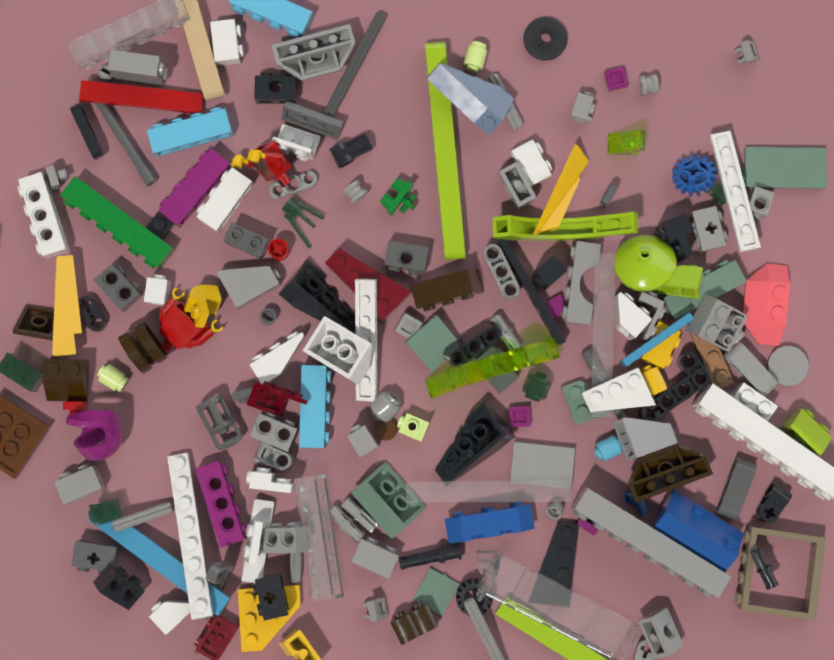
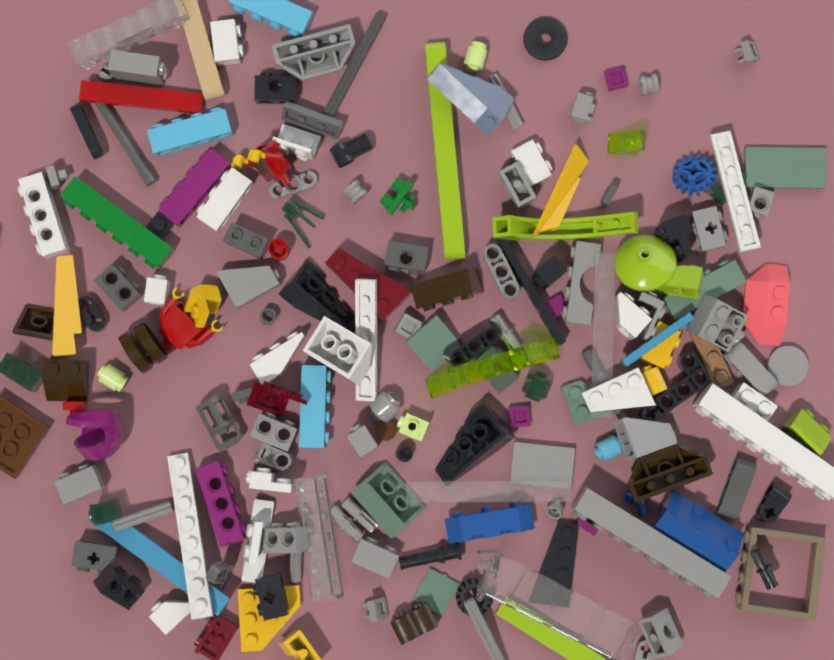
none -> black hinge [395,445,413,462]

